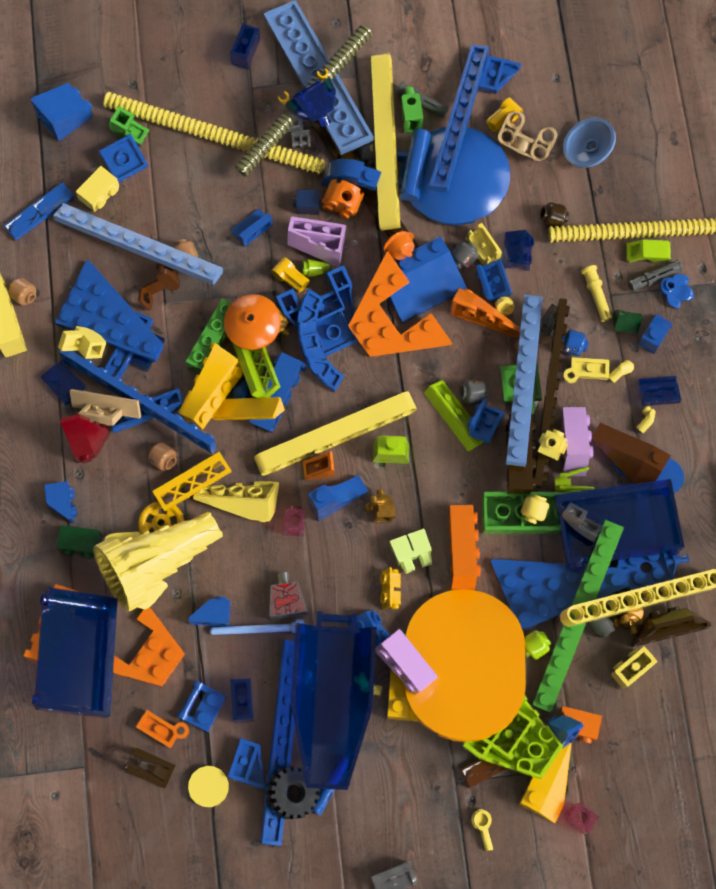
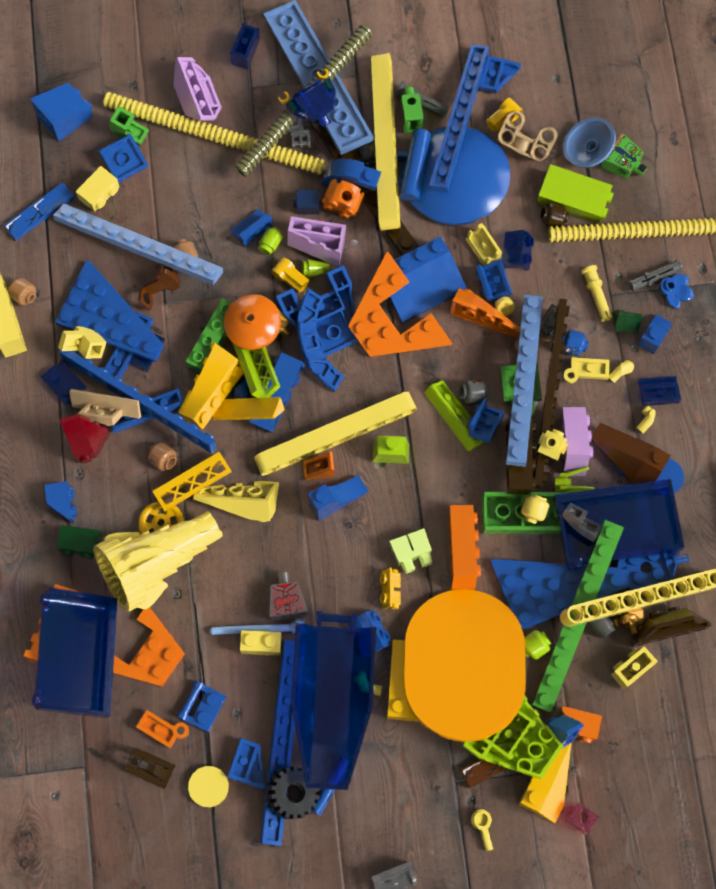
blue slope [189,596,231,627] -> none
clear blue brick [230,678,254,723] -> none
clear pink brick [284,506,305,537] -> none
pearl gold piece [364,489,396,523] -> none
lavender wedge [373,629,438,695] -> none
orange piece [383,231,414,260] -> none
dark grey head [451,241,479,269] -> none
lime slope [627,239,671,263] -> none
none -> lavender wedge [173,57,221,121]
none -> light yellow brick [240,630,282,656]
none -> lime brick [258,227,283,256]
none -> lime brick [537,164,614,224]
none -> bright green torso [601,133,648,178]

